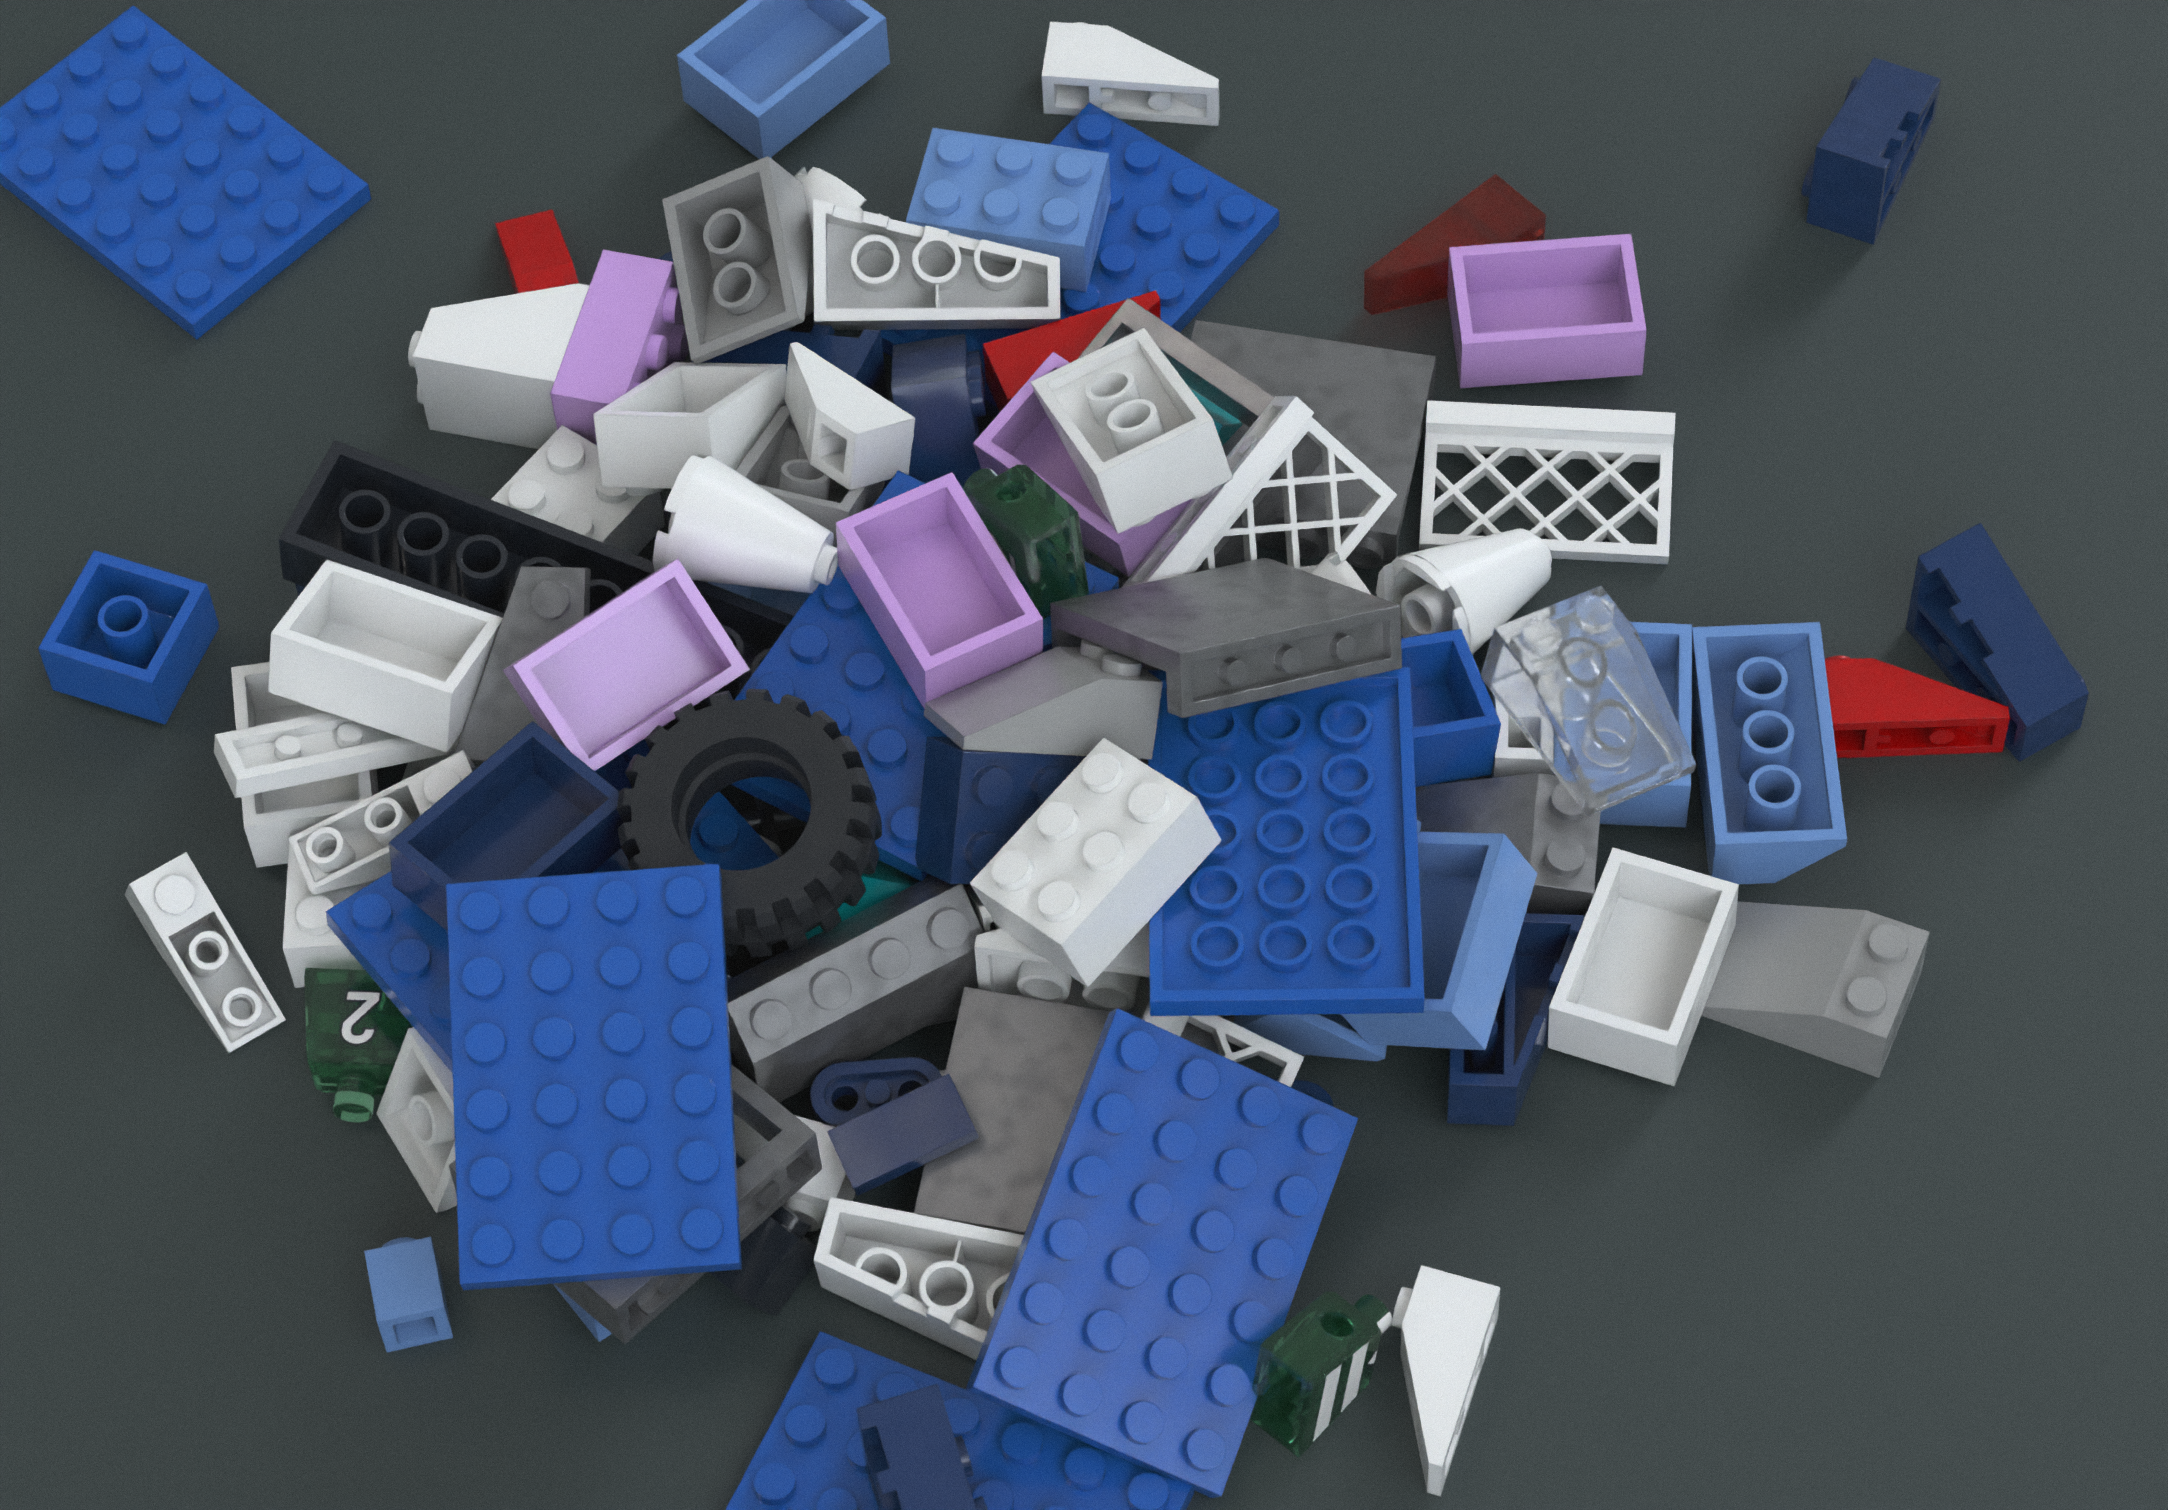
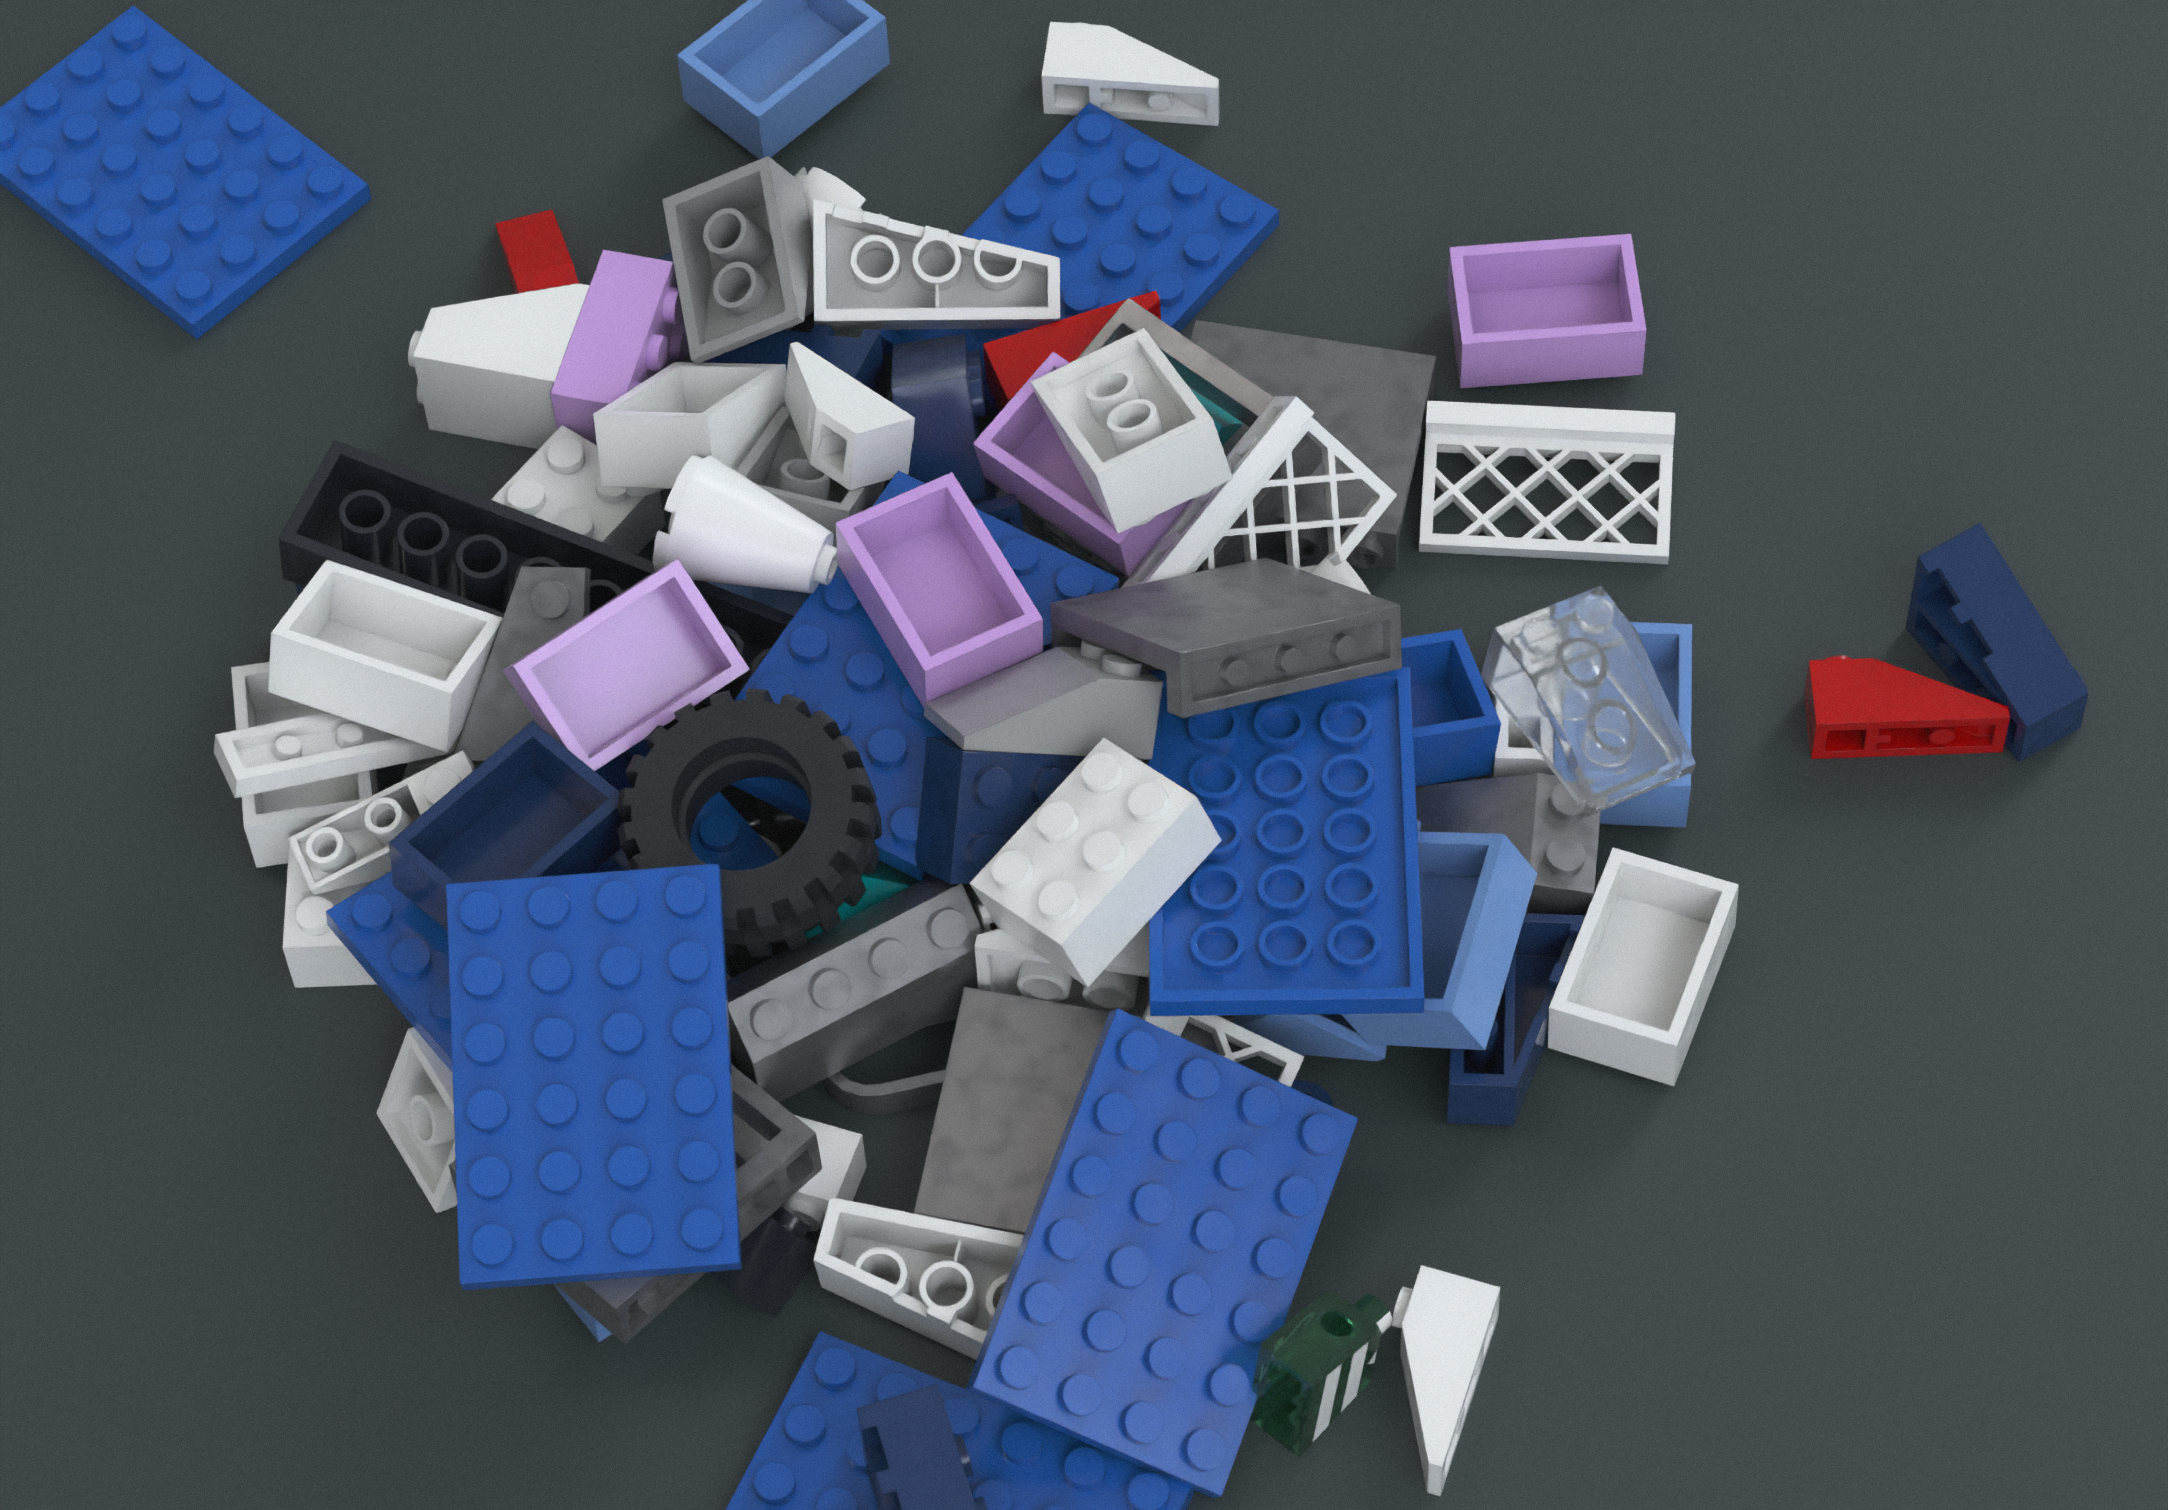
blue brick [38,550,220,725] -> none
white slope [124,852,286,1054] -> none
clear green torso [304,968,413,1122] -> none
medium blue brick [364,1236,453,1352] -> none
dark blue plate [810,1057,942,1127] -> none
dark blue tile [827,1074,979,1196] -> none
medium blue piece [906,128,1111,292] -> none
clear green torso [963,465,1089,619] -> none
clear red slope [1364,174,1546,315] -> none
white cone [1376,528,1552,655] -> none
medium blue slope [1692,622,1847,884] -> none
light grey slope [1701,902,1930,1078] -> none
dark blue wedge [1801,57,1941,245] -> none

